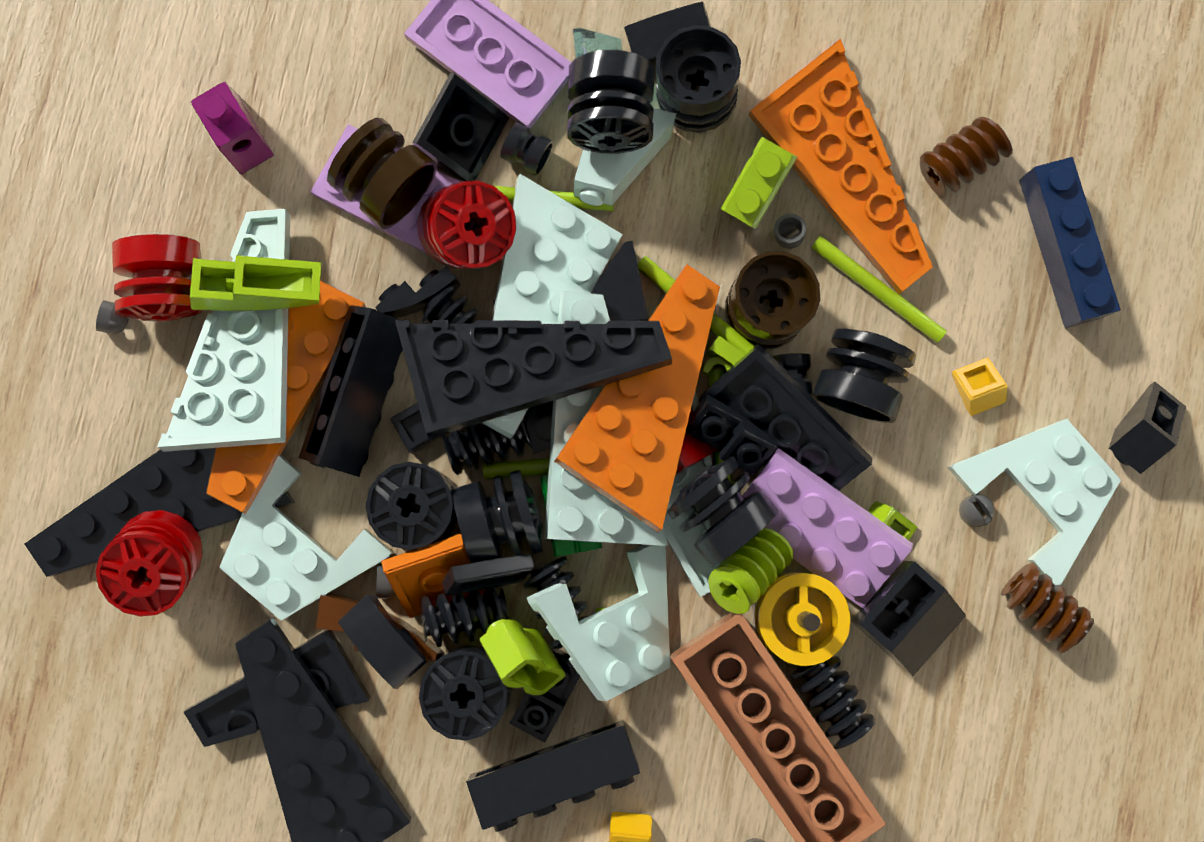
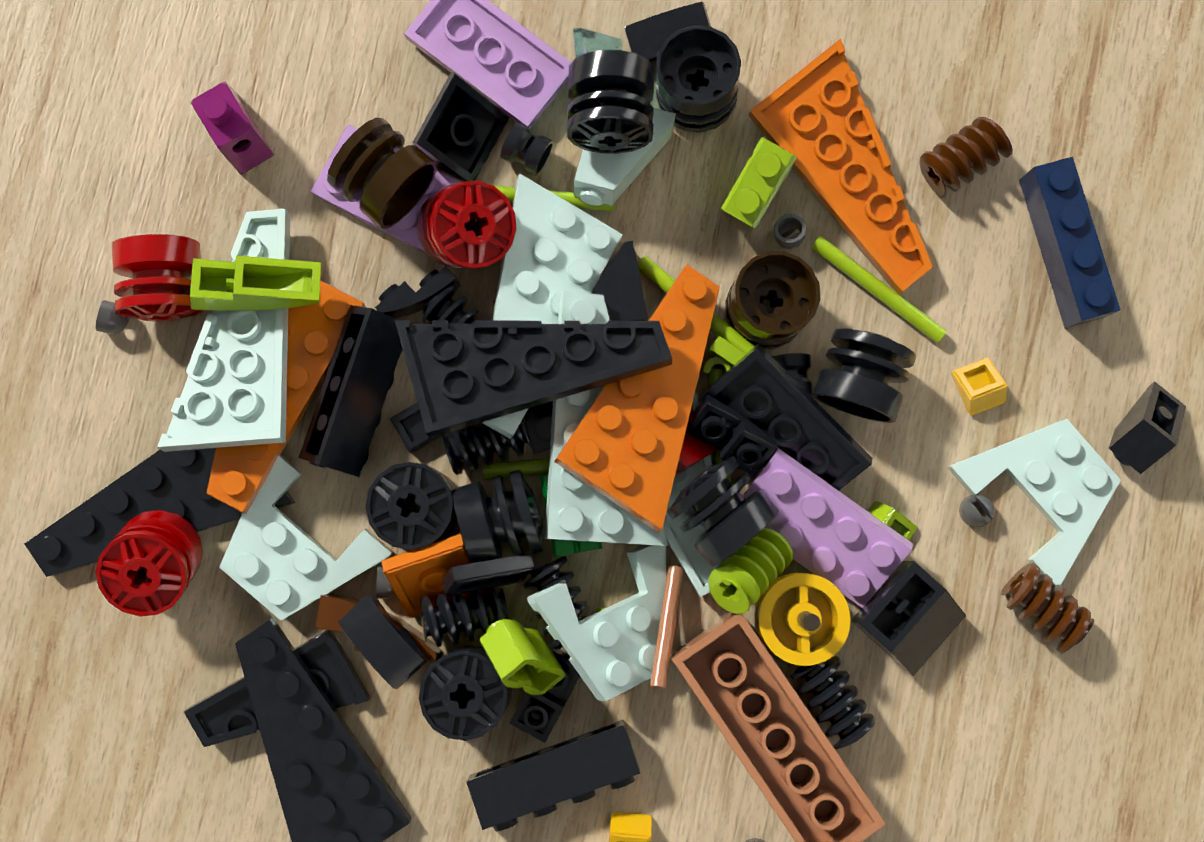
none -> nougat bar [650,566,684,690]

